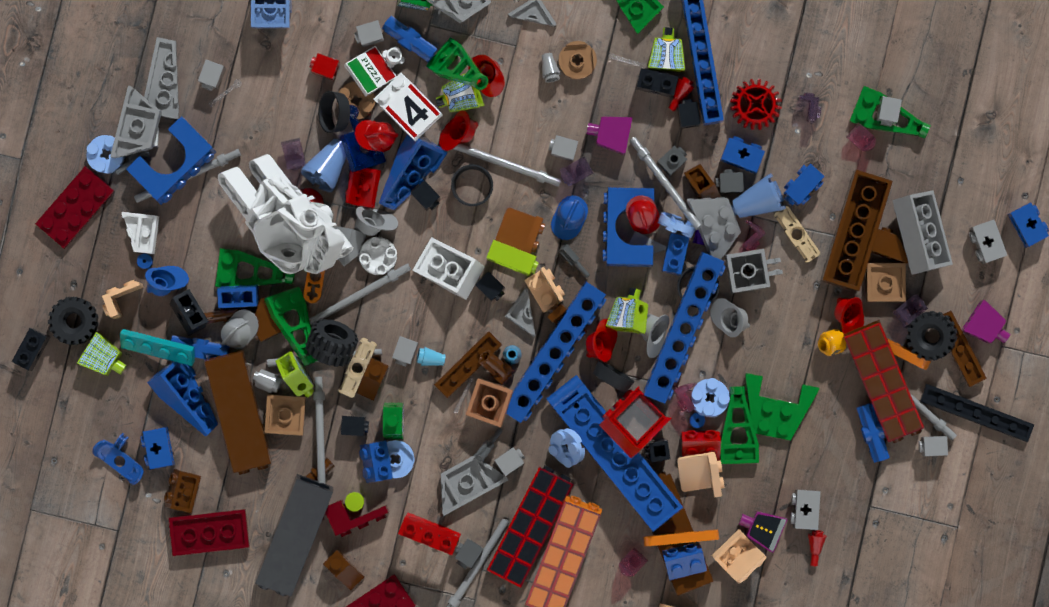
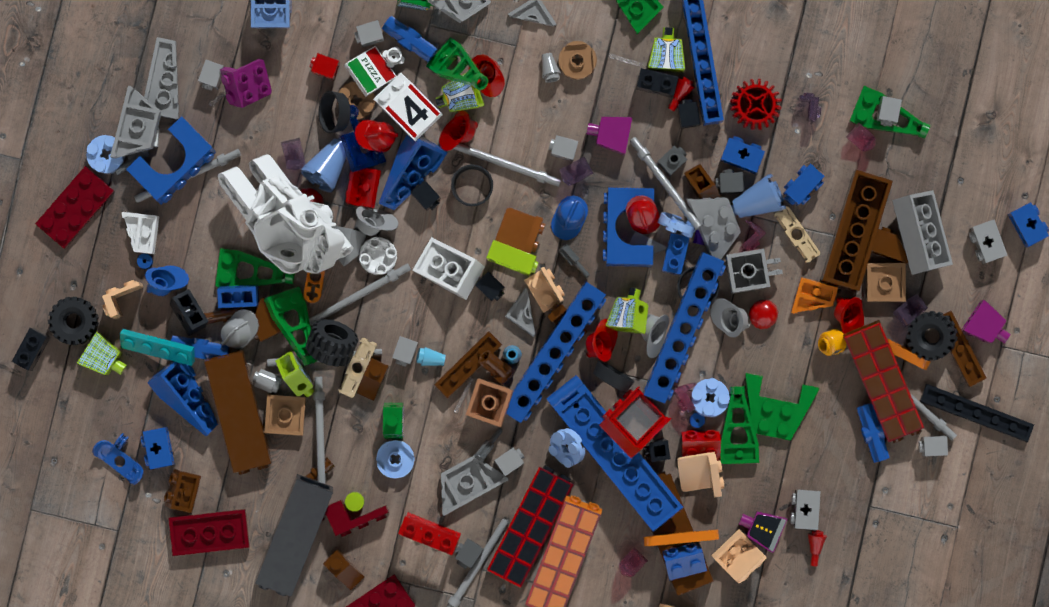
black brick [341,416,369,436] -> none
blue bracket [359,441,393,483] -> none
none -> magenta bracket [220,59,272,108]
none -> red hair [748,300,779,329]
none -> orange wing [791,277,838,314]

